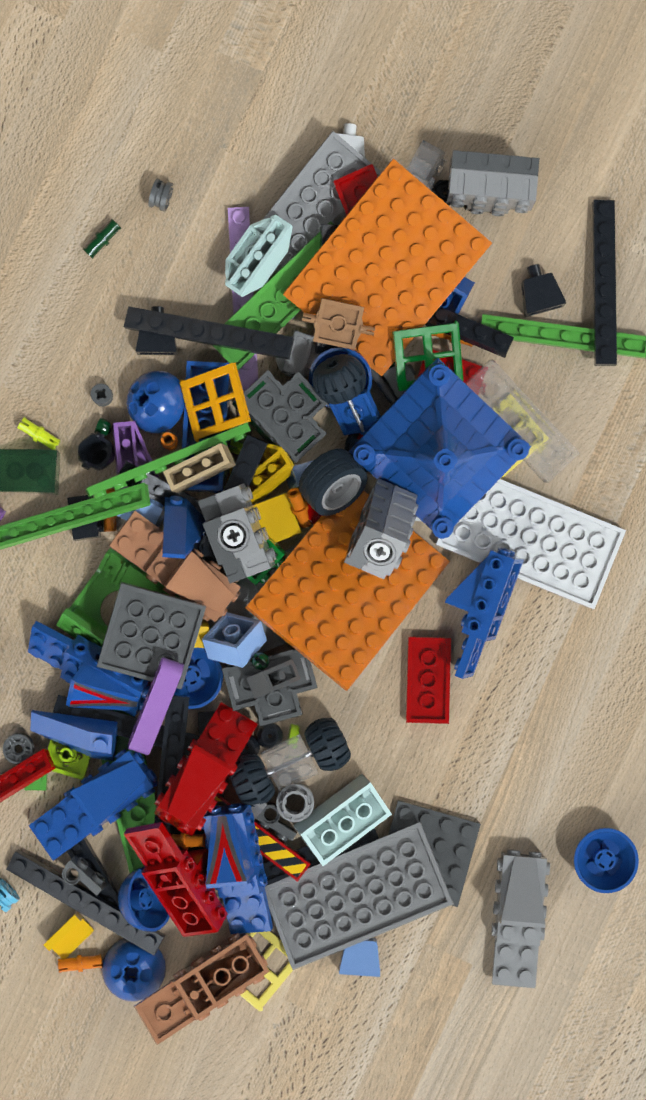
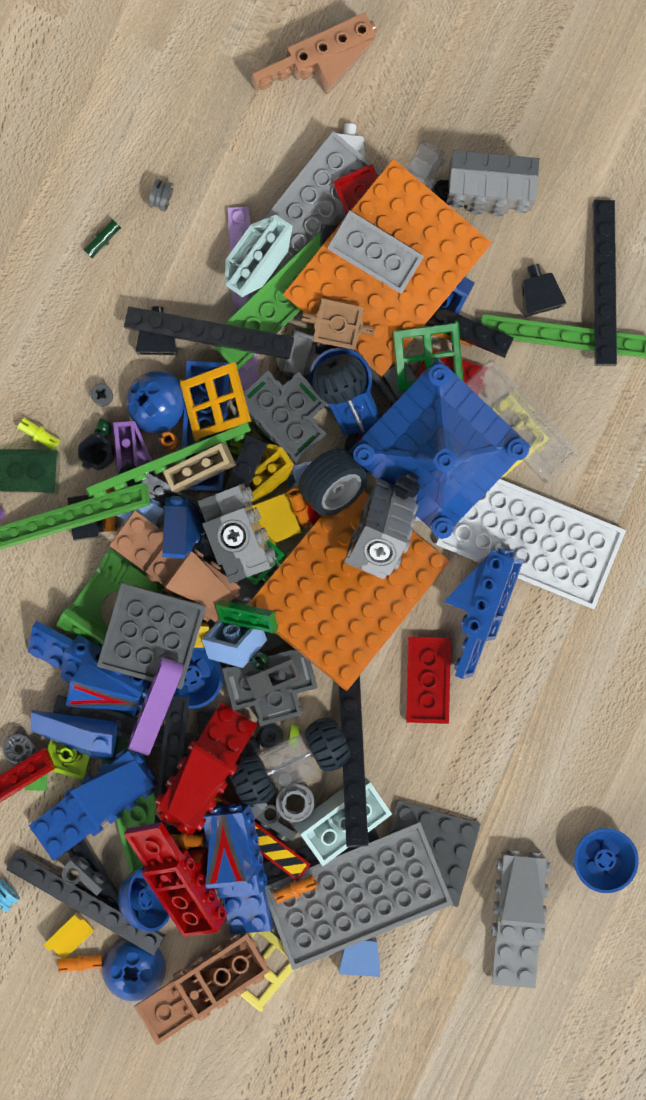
none -> green plate [215,600,279,633]
none -> nougat wedge [252,12,377,94]
none -> orange pin [273,875,318,904]
none -> light grey plate [327,210,424,294]
none -> black plate [339,675,369,847]
none -> black gear [394,472,421,500]

